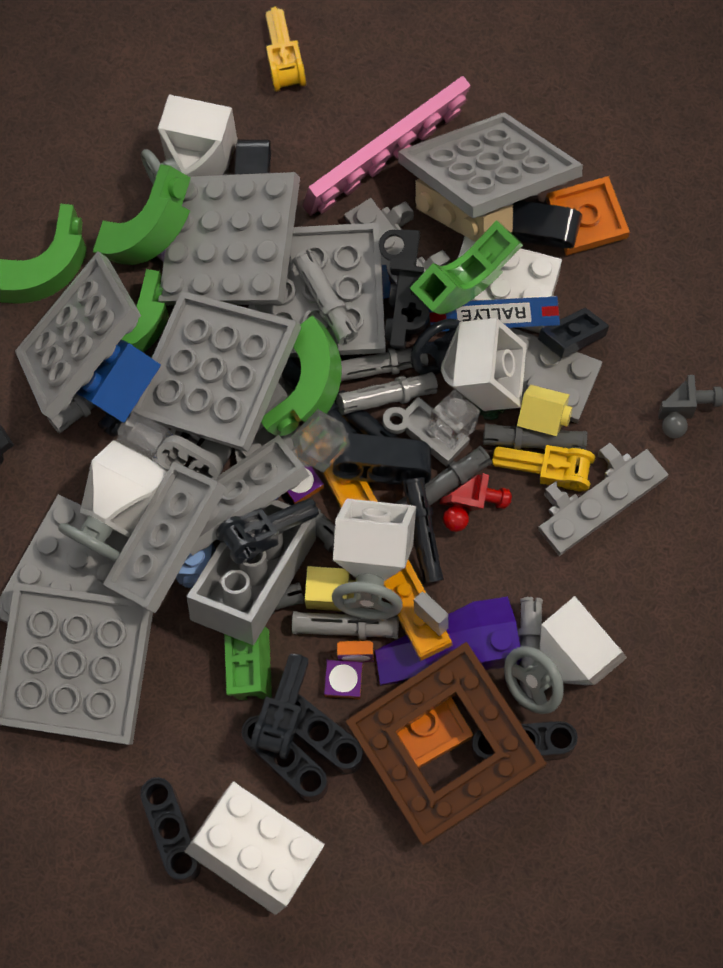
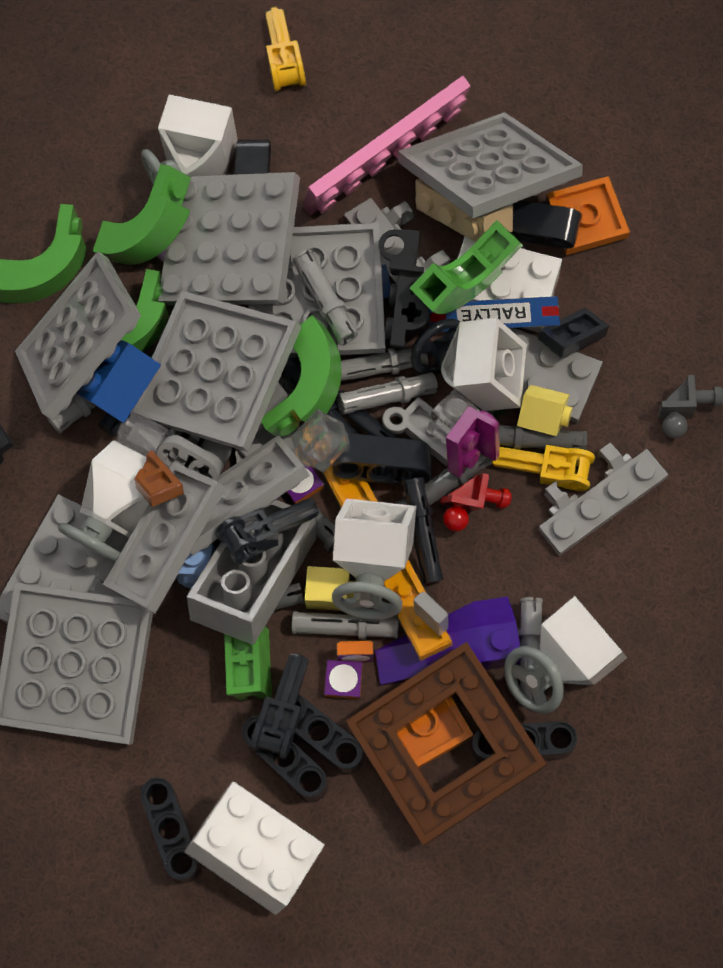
none -> dark orange tile [135,450,184,507]
none -> magenta bracket [446,406,500,478]

